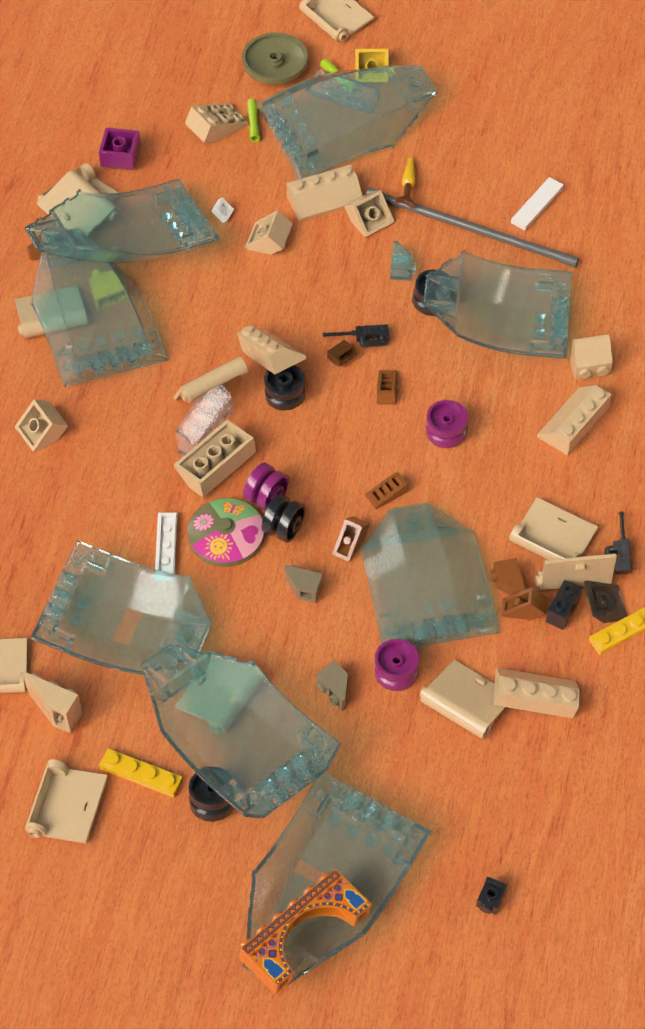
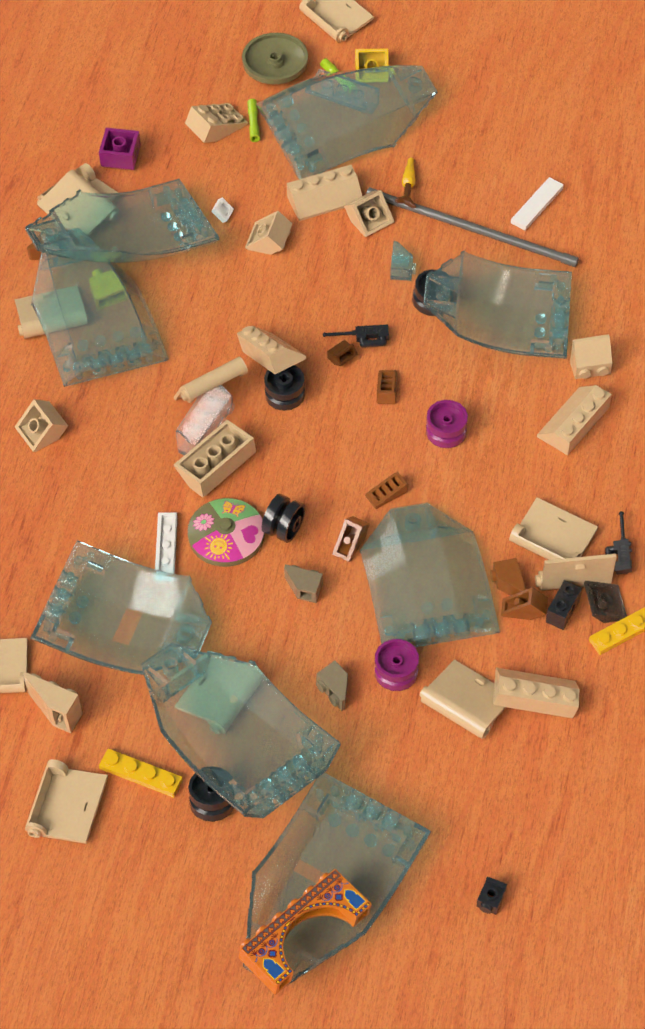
magenta wheel [243,462,290,511] -> none

